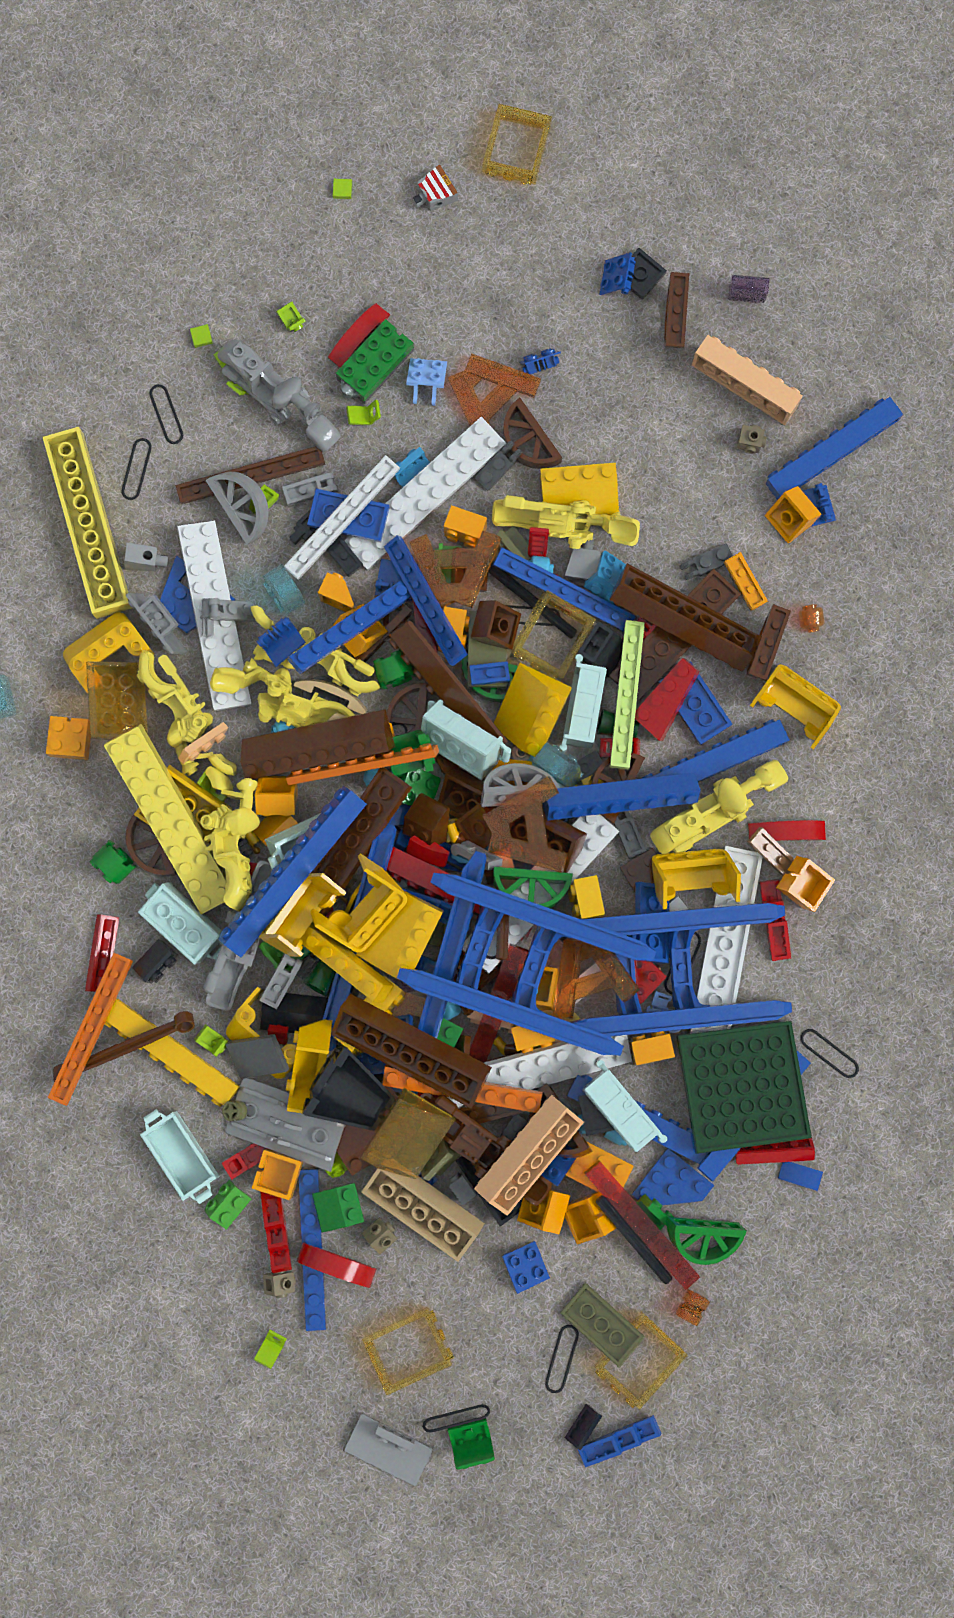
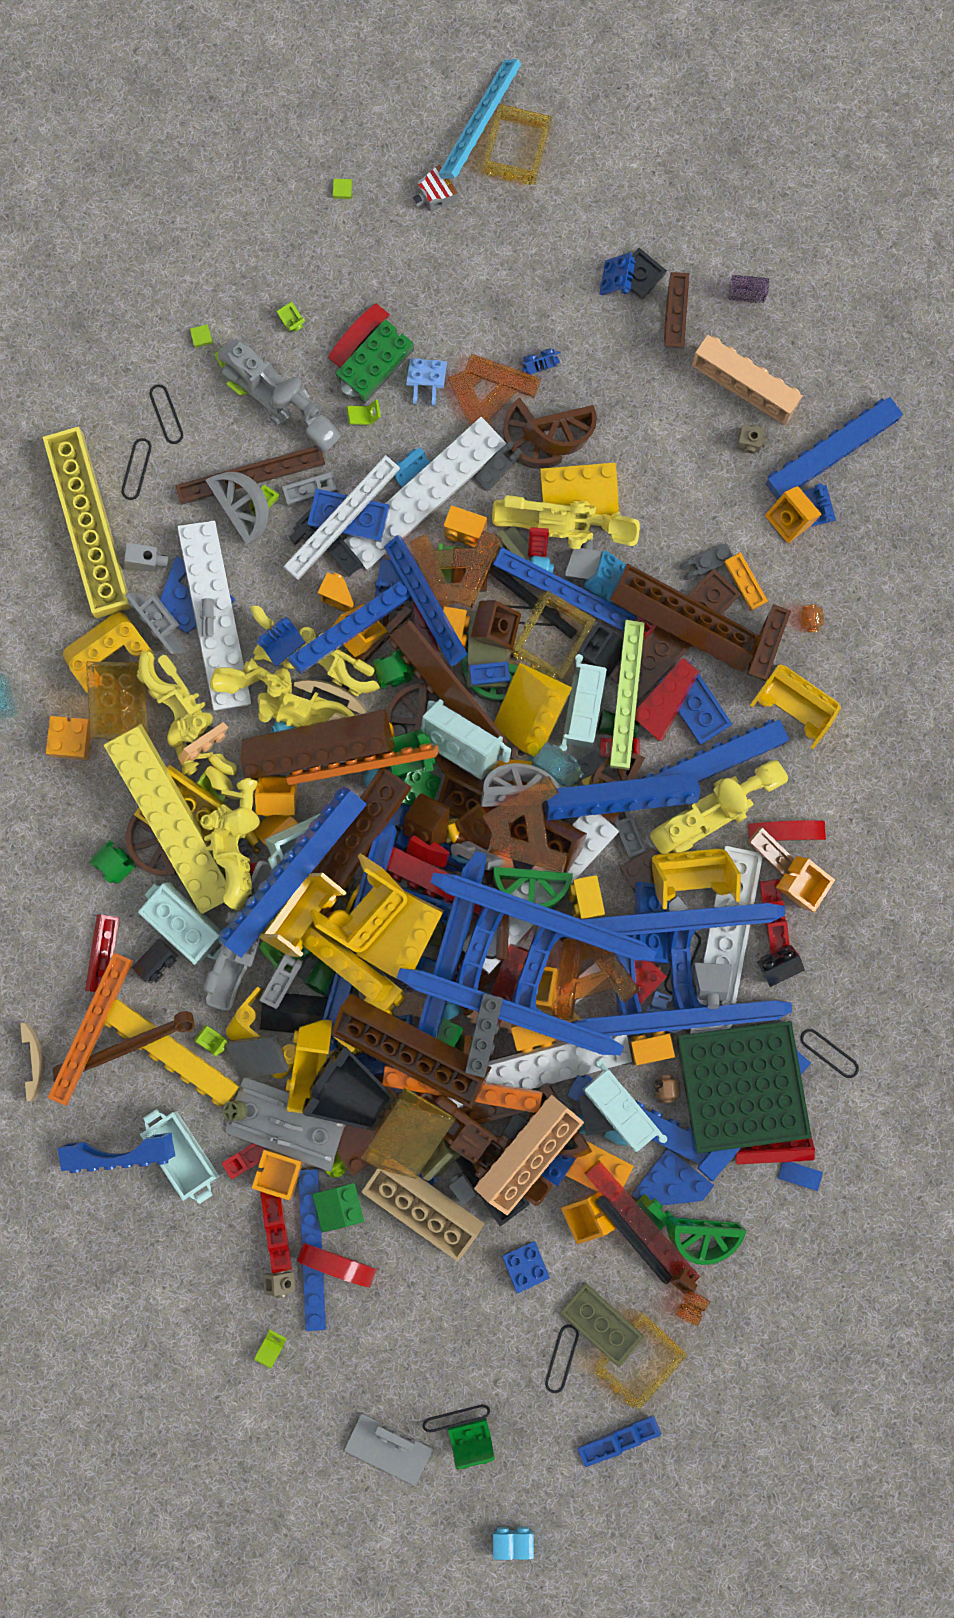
bright green bracket [204,1180,251,1230] -> none
light grey plate [208,598,255,622] -> none
clear light blue brick [262,564,306,615] -> none
red plate [268,1025,288,1045] -> none
dark tan brick [362,1217,398,1254] -> none
clear yellow window [362,1307,454,1396] -> none
arm [492,1036,521,1056] -> none
light orange brick [517,1189,570,1234] -> none
black plate [564,1404,602,1450] -> none
none -> tan slope [20,1023,43,1102]
none -> blue arch [57,1133,175,1173]
none -> medium azure plate [438,59,521,179]
none -> dark grey bracket [465,993,503,1078]
none -> medium azure brick [493,1526,534,1560]
none -> reddish brown window [522,405,597,455]
none -> medium nougat head [654,1075,680,1103]
none -> reddish brown tile [669,1268,698,1294]
none -> light grey torso [693,963,732,1009]
none -> black slope [757,945,805,987]

